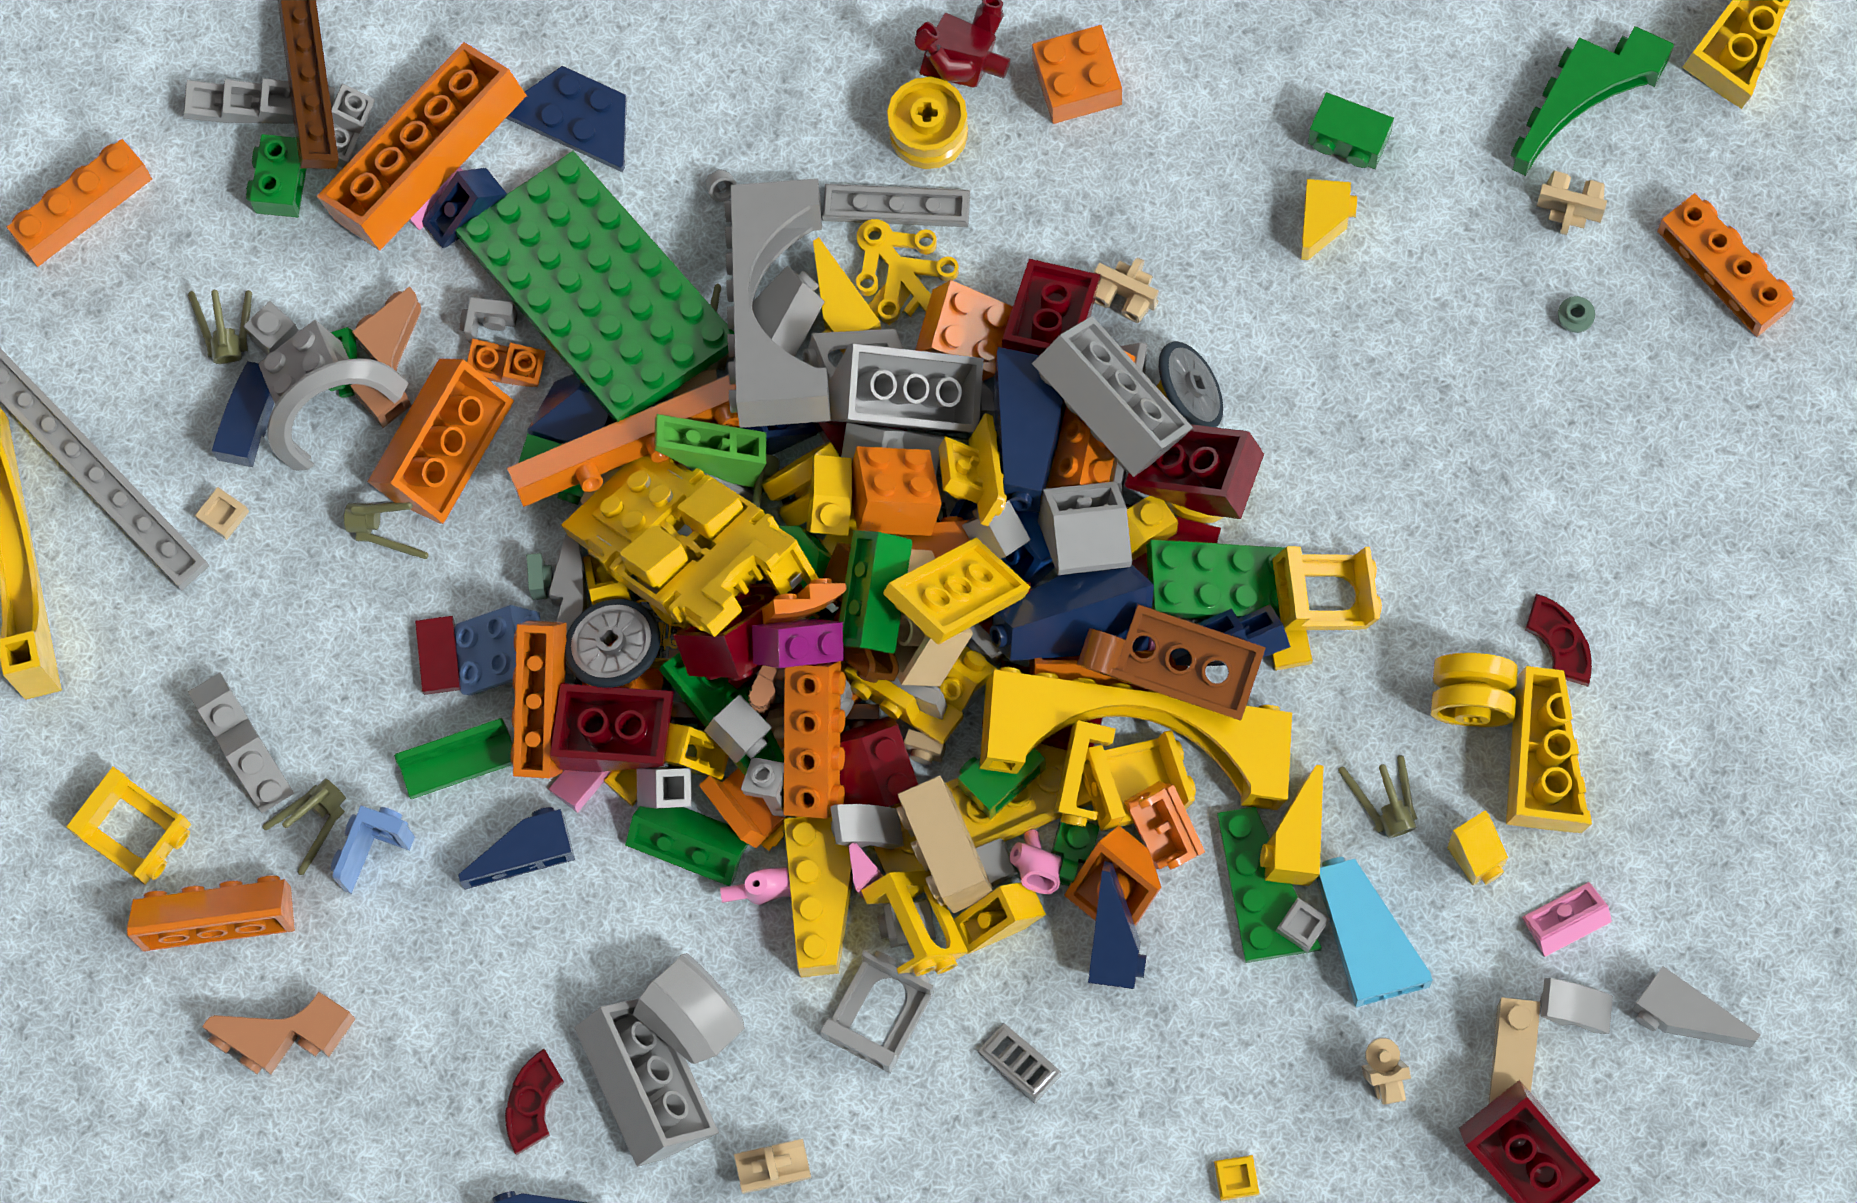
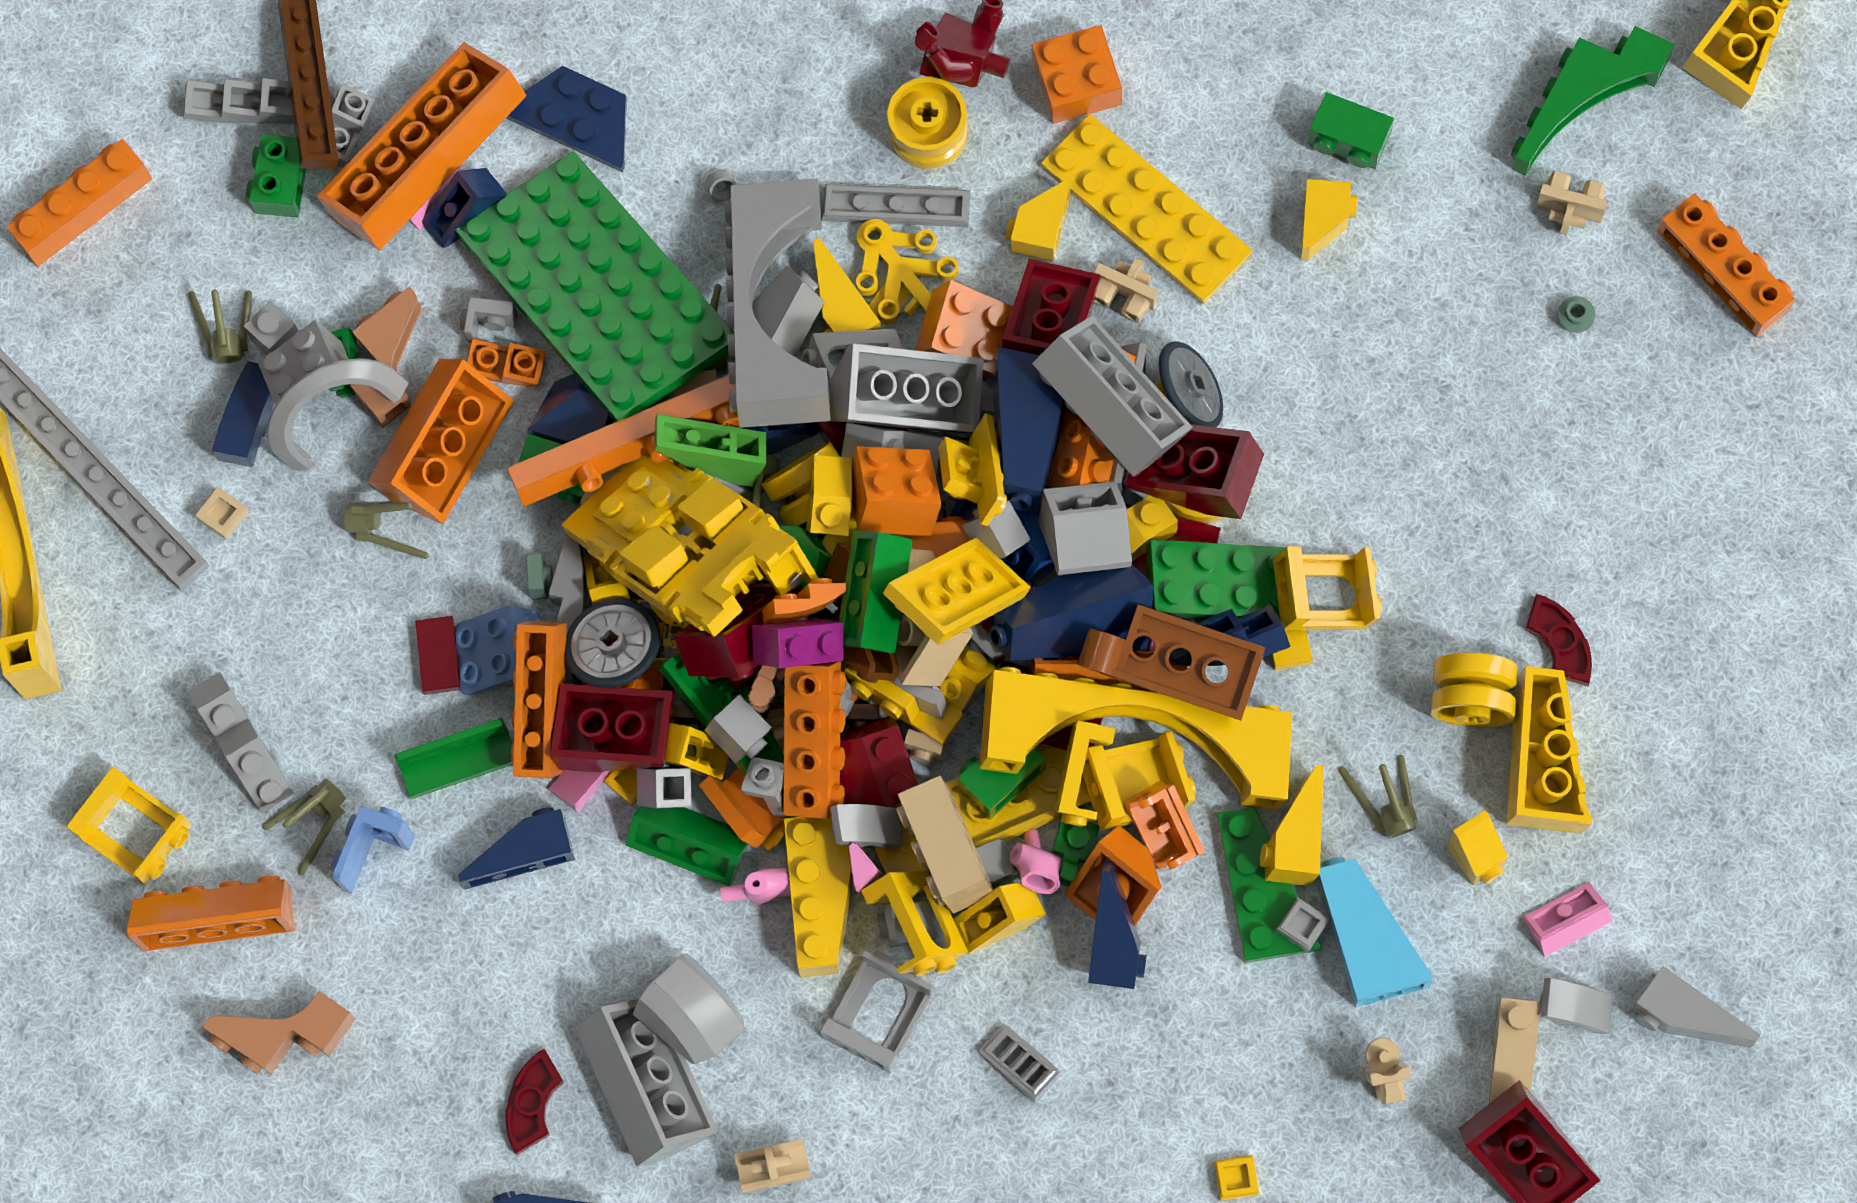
none -> yellow slope [1005,181,1071,261]
none -> yellow plate [1041,114,1253,304]

